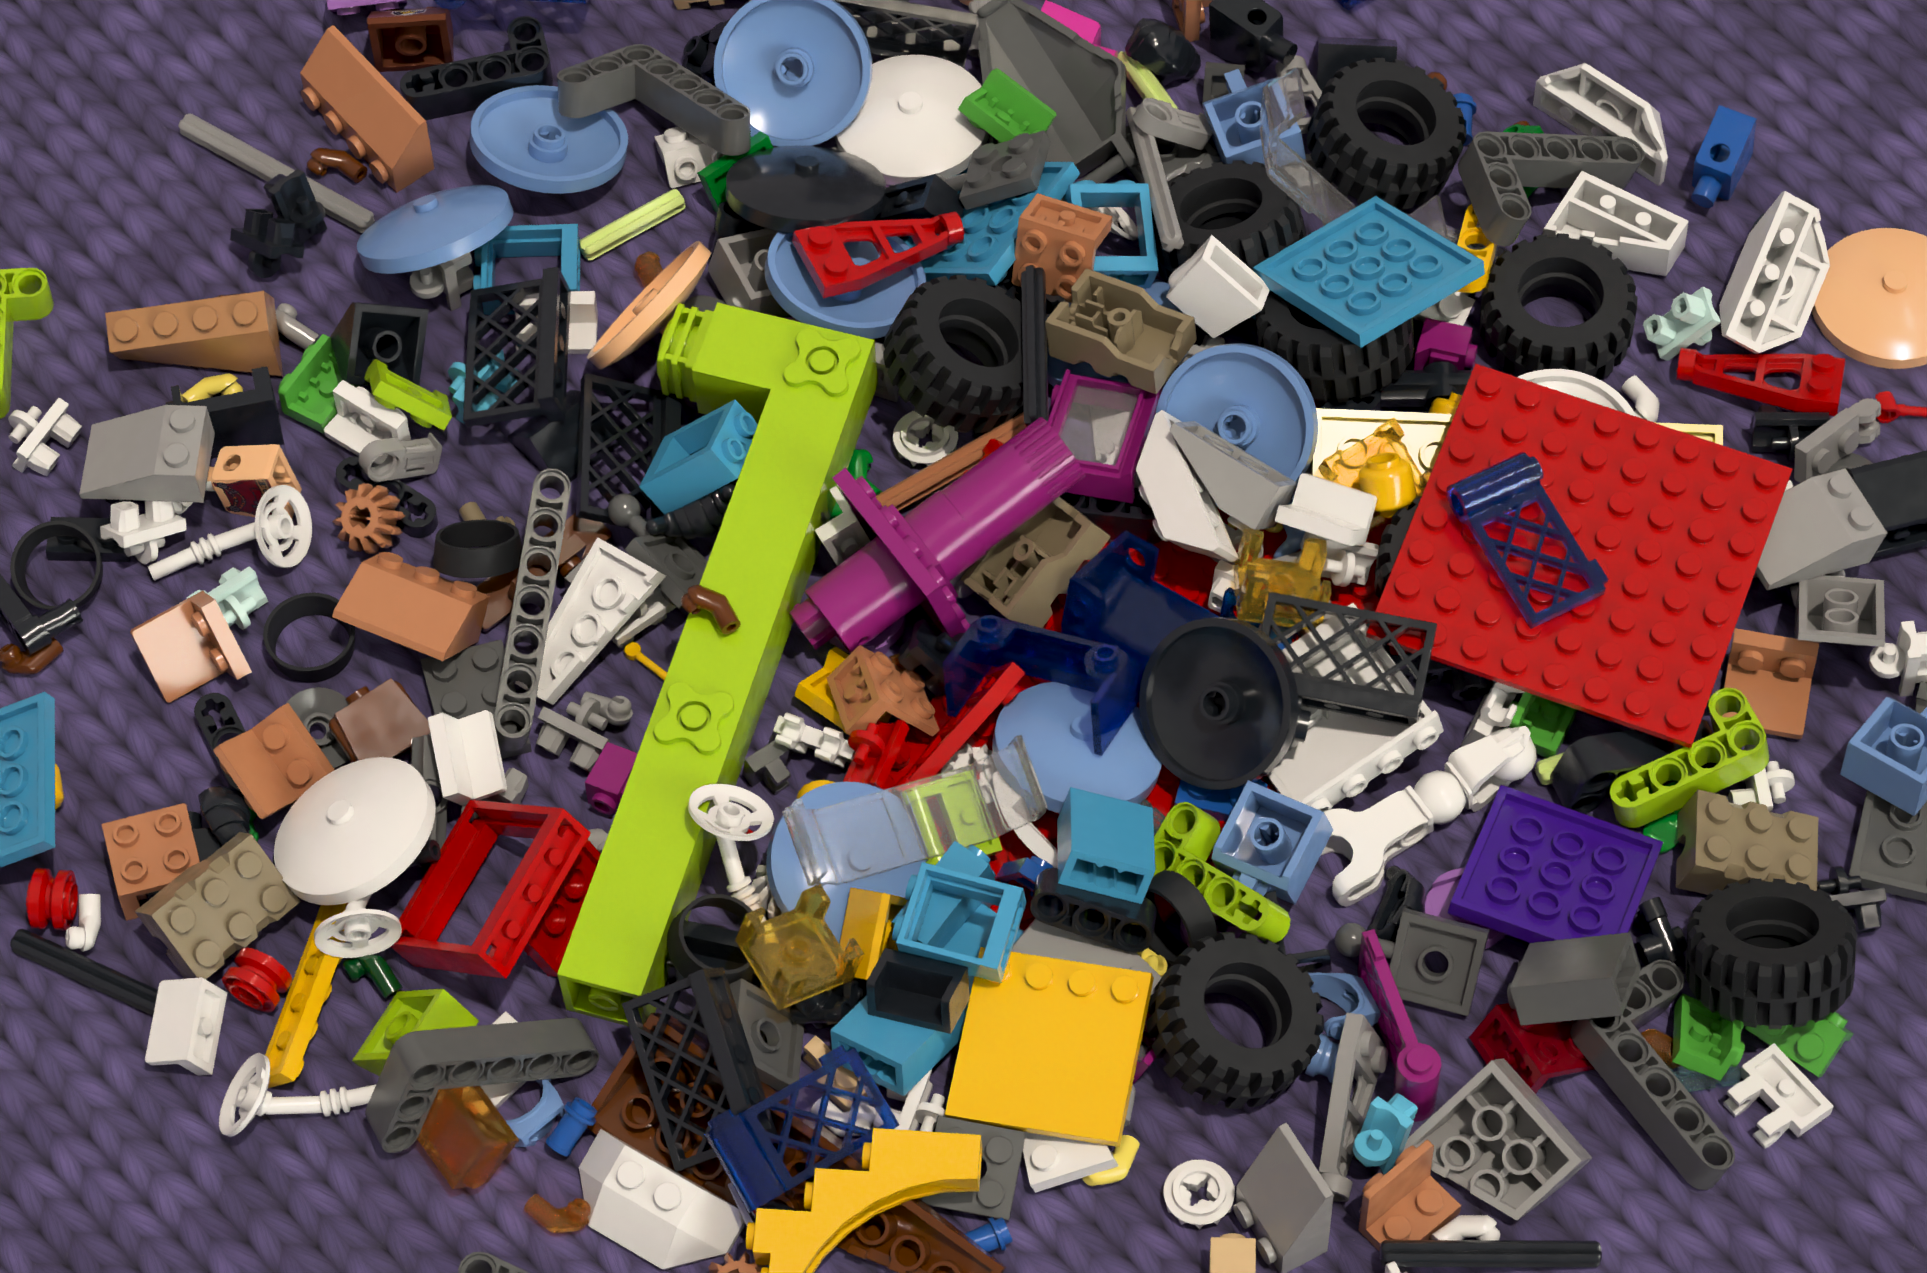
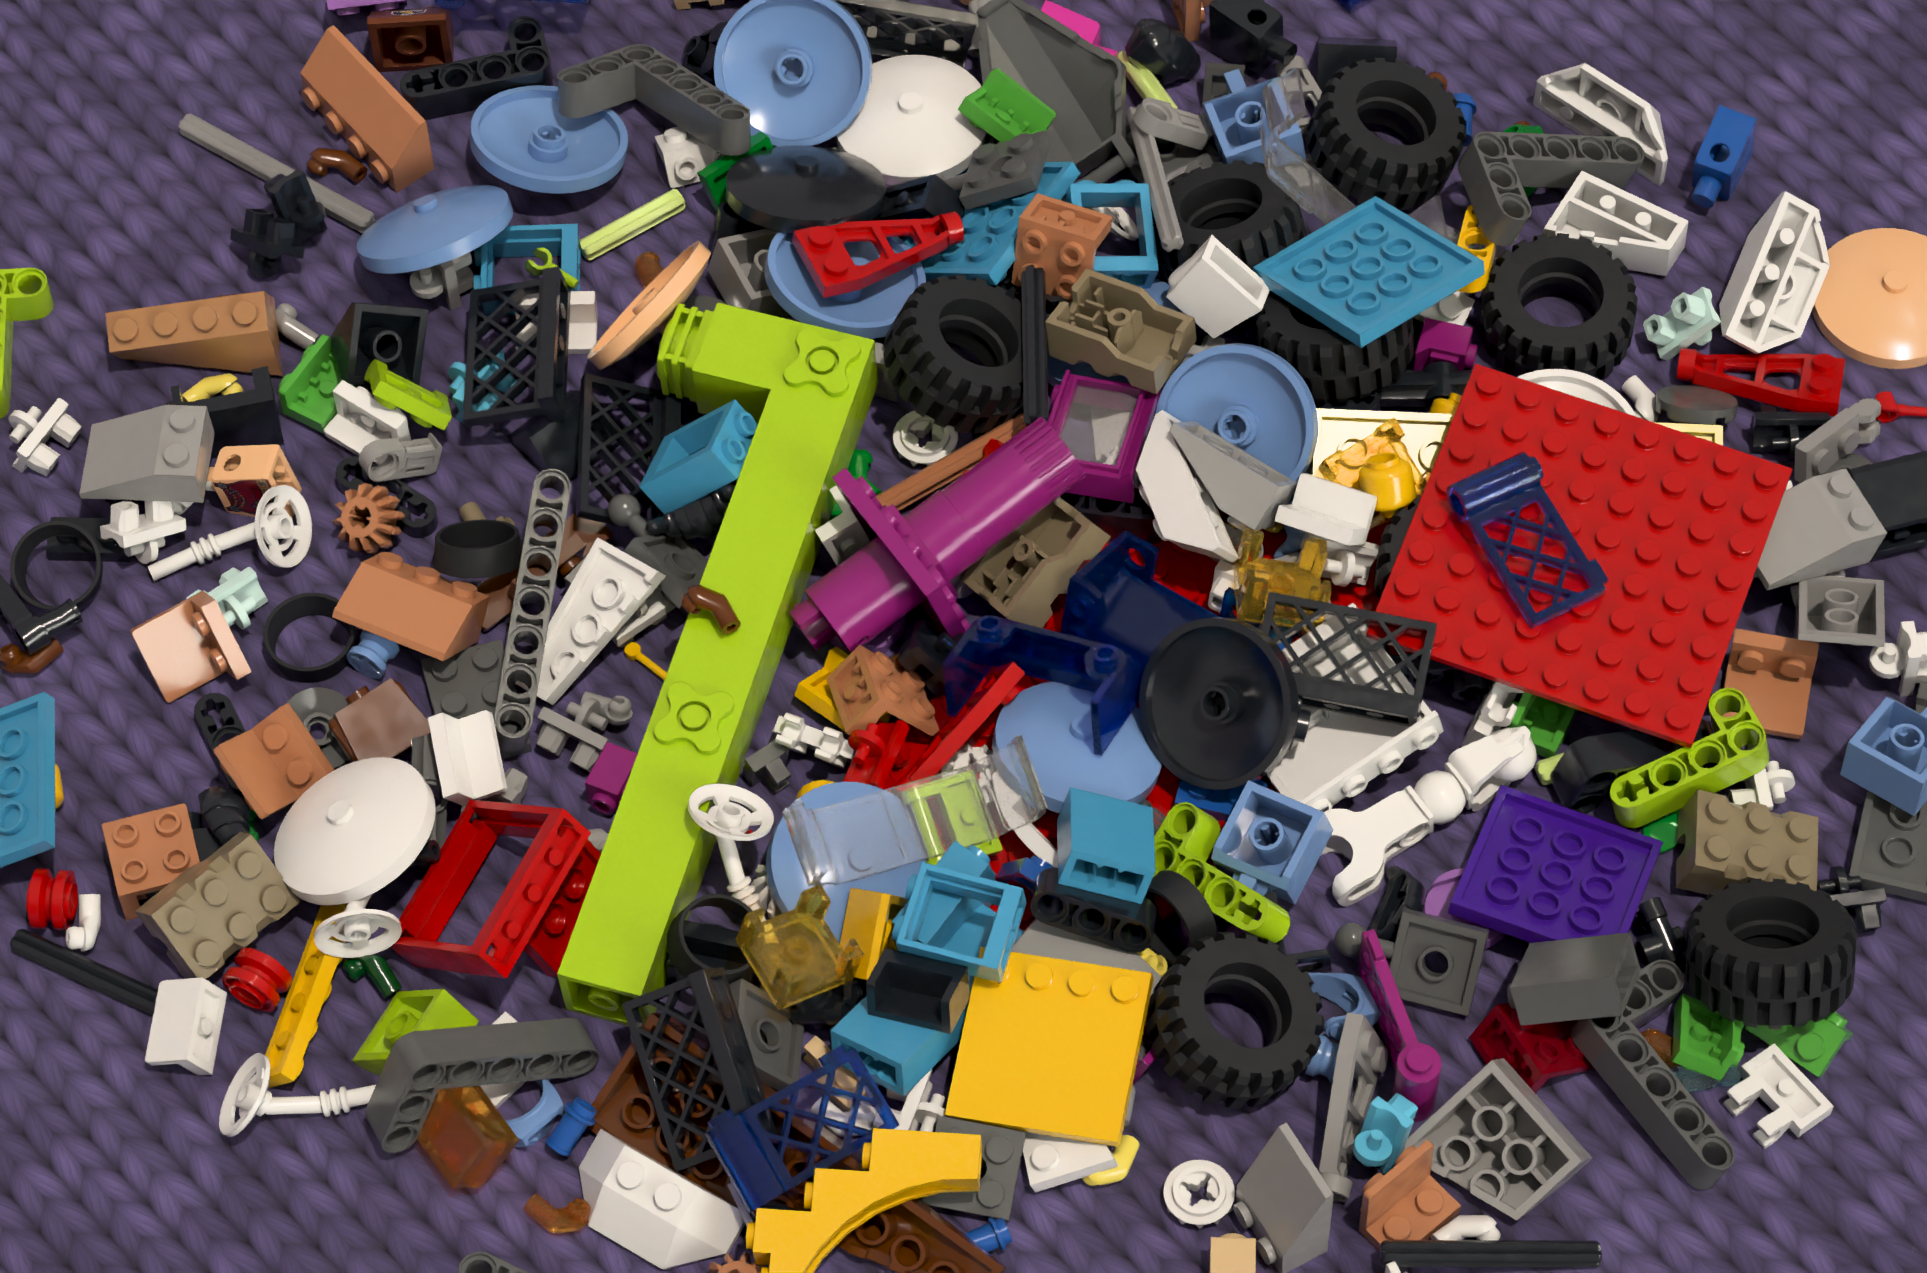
none -> medium blue wheel [347,630,399,679]
none -> lime hand [525,248,579,289]
none -> dark grey tile [1655,385,1738,425]

